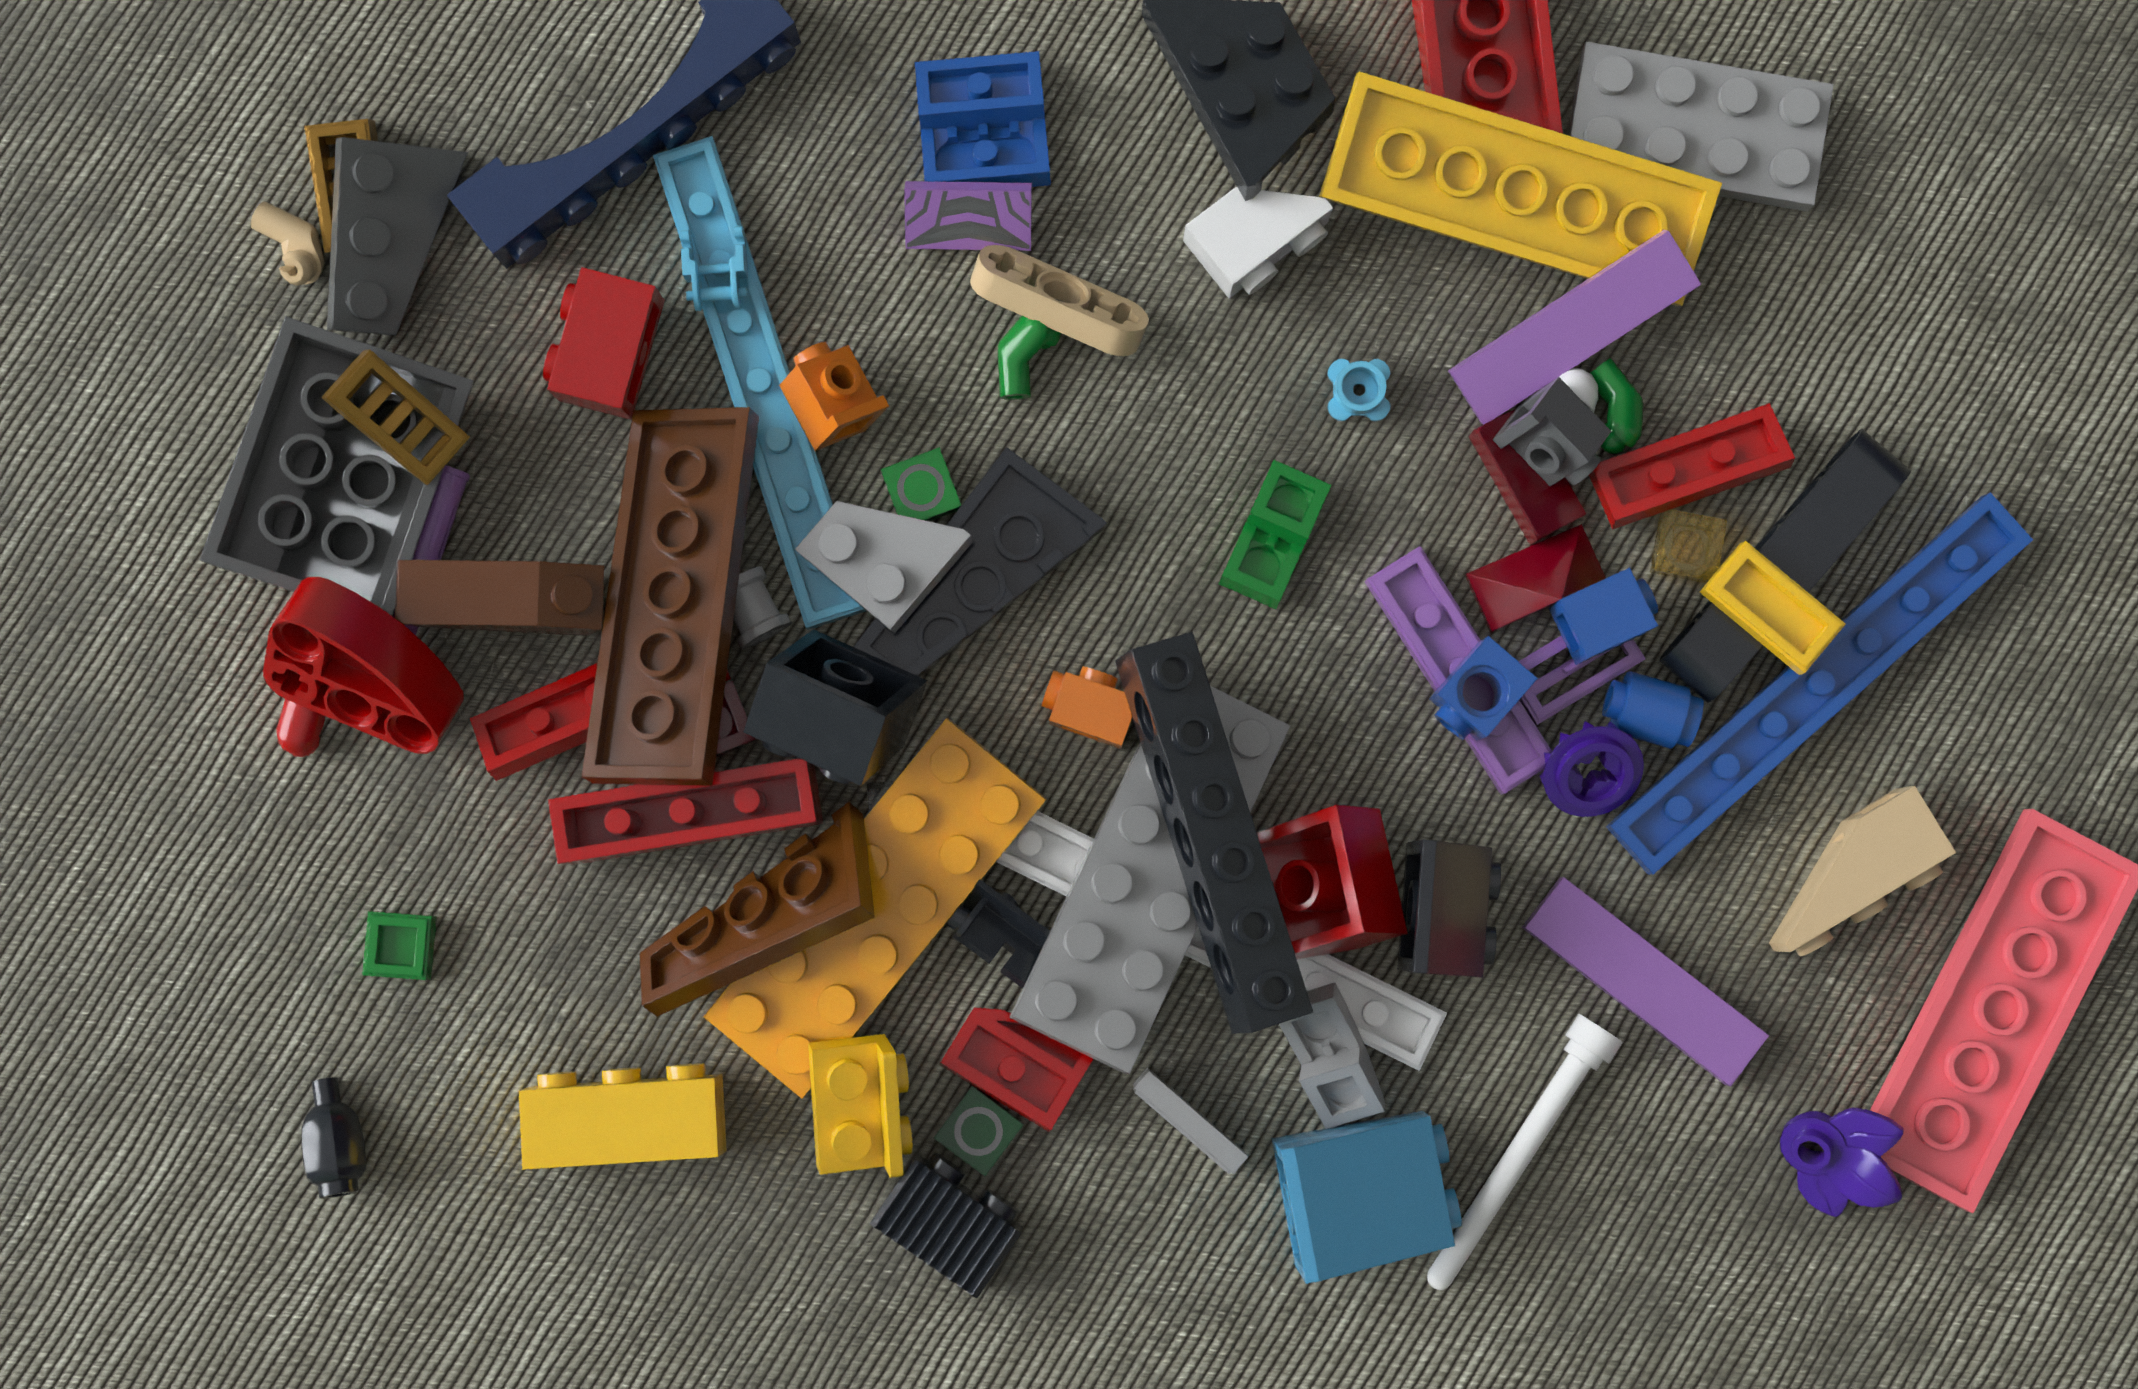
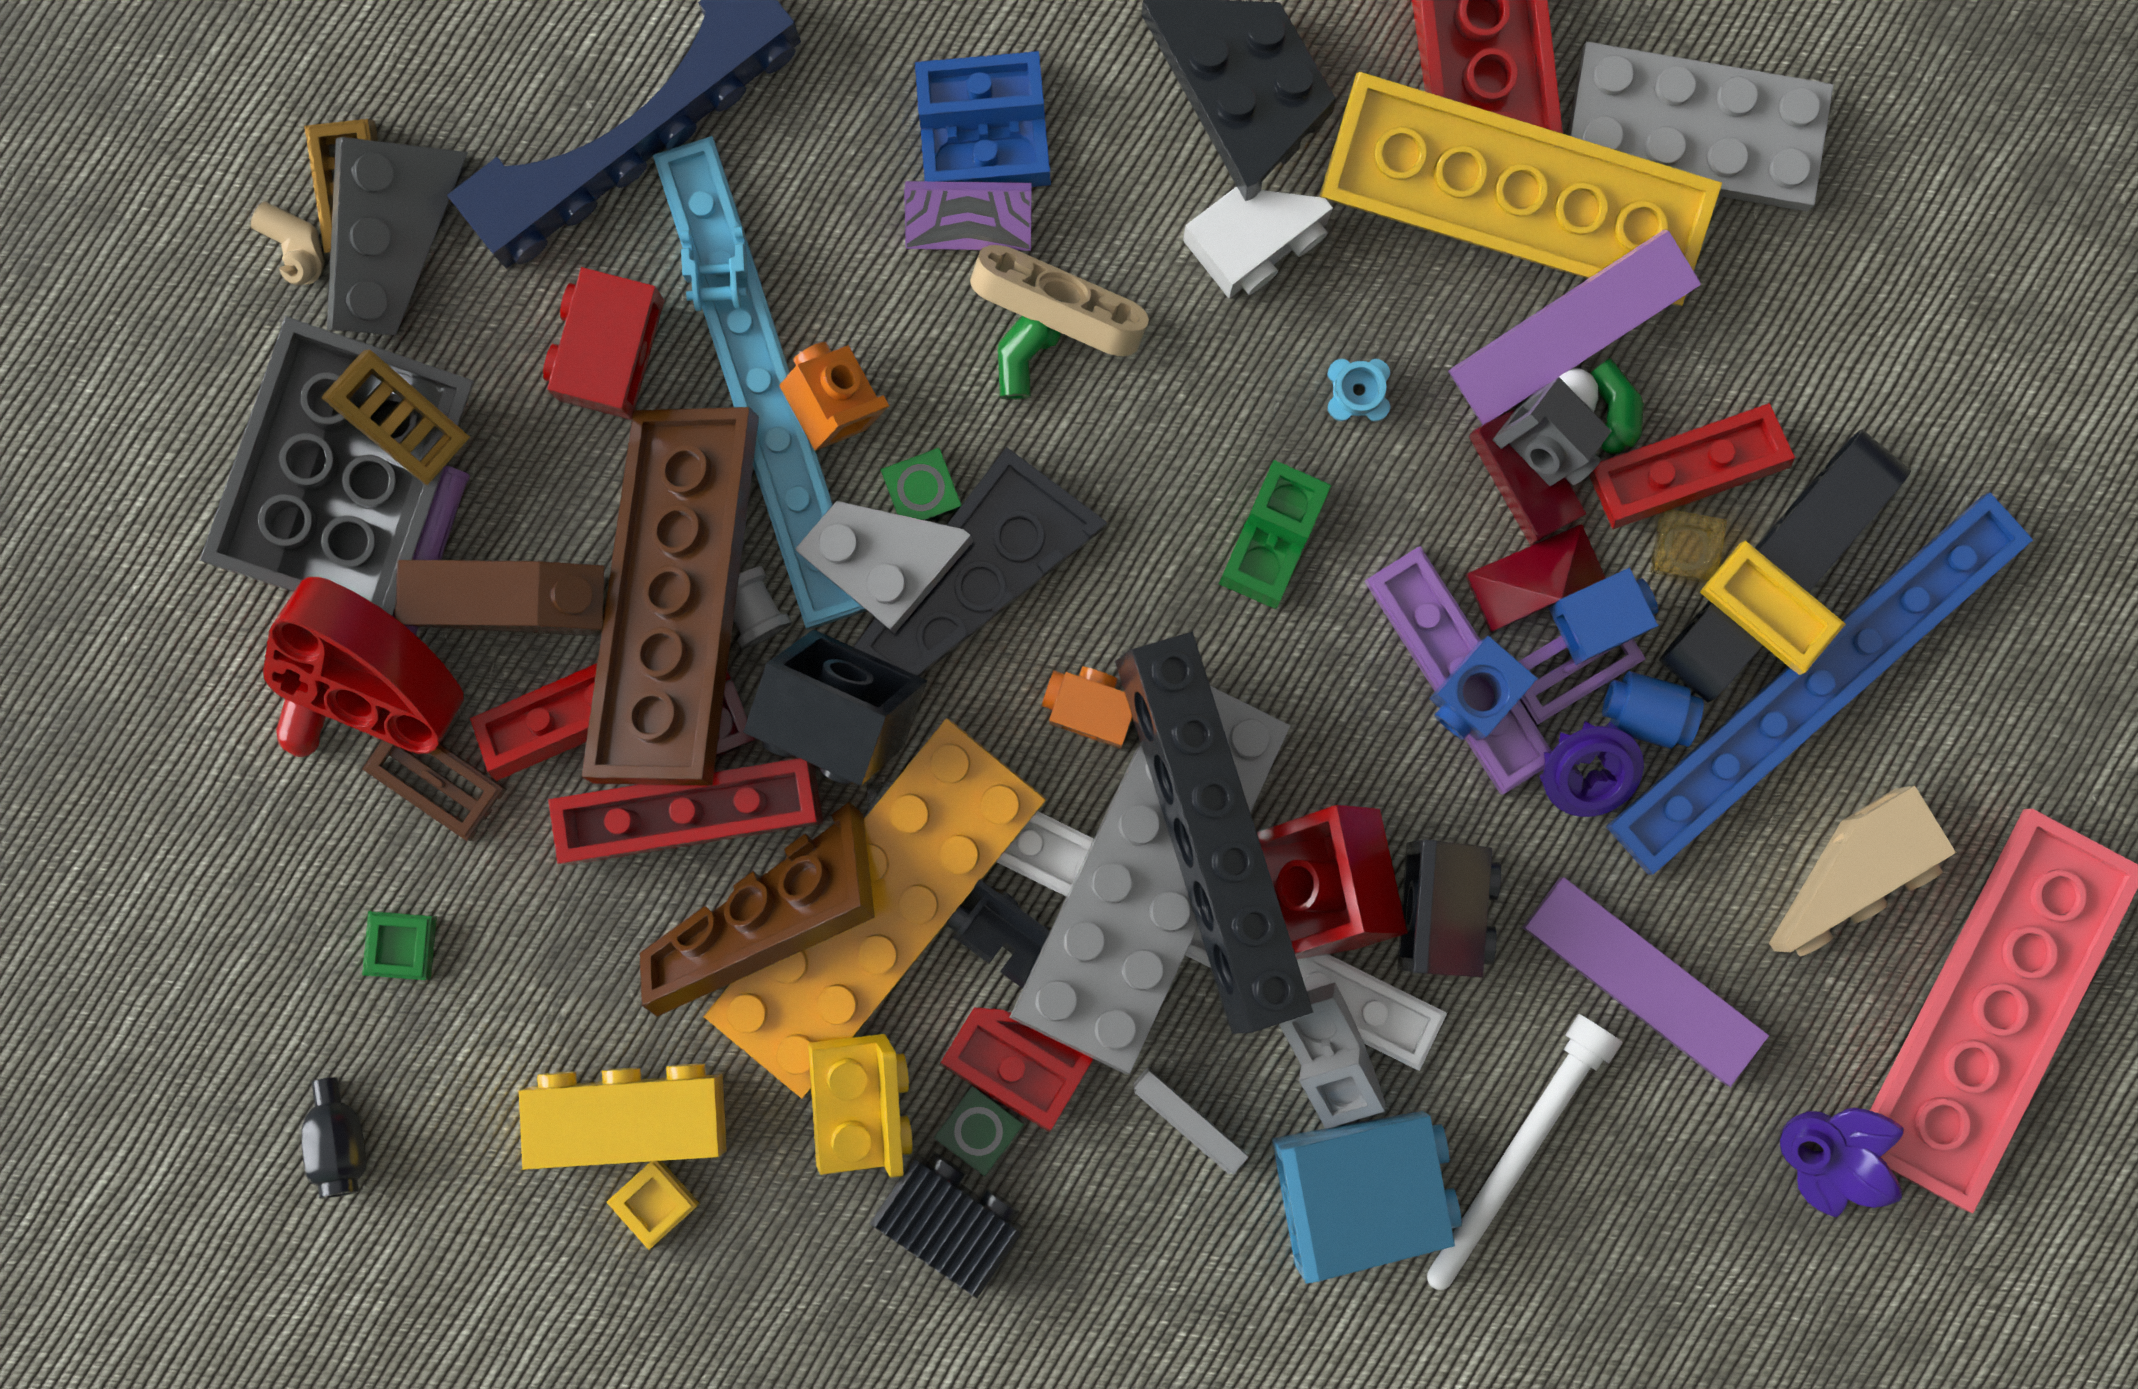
none -> reddish brown tile [362,740,507,841]
none -> yellow tile [606,1161,700,1250]

